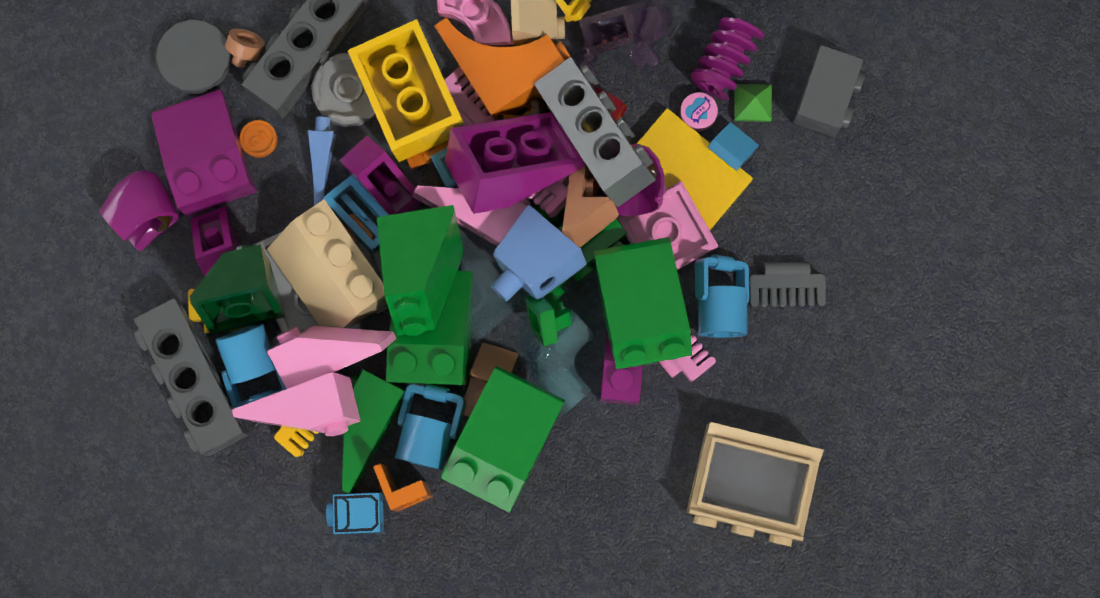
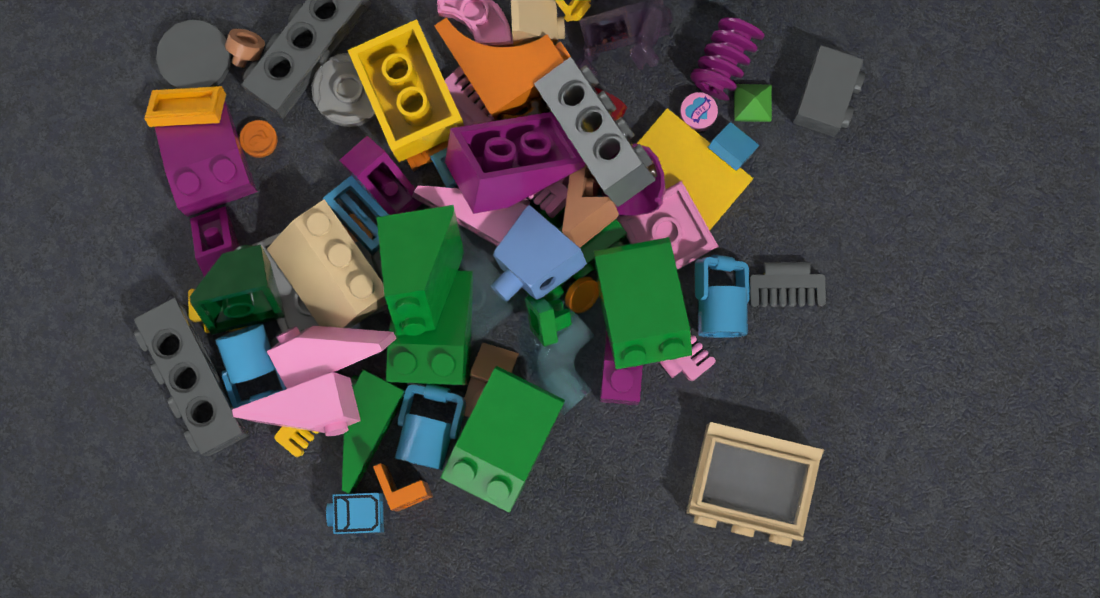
magenta piece [99,170,179,251] -> none
medium blue piece [307,117,337,206] -> none
none -> light orange tile [144,86,226,127]
none -> orange piece [565,277,599,313]

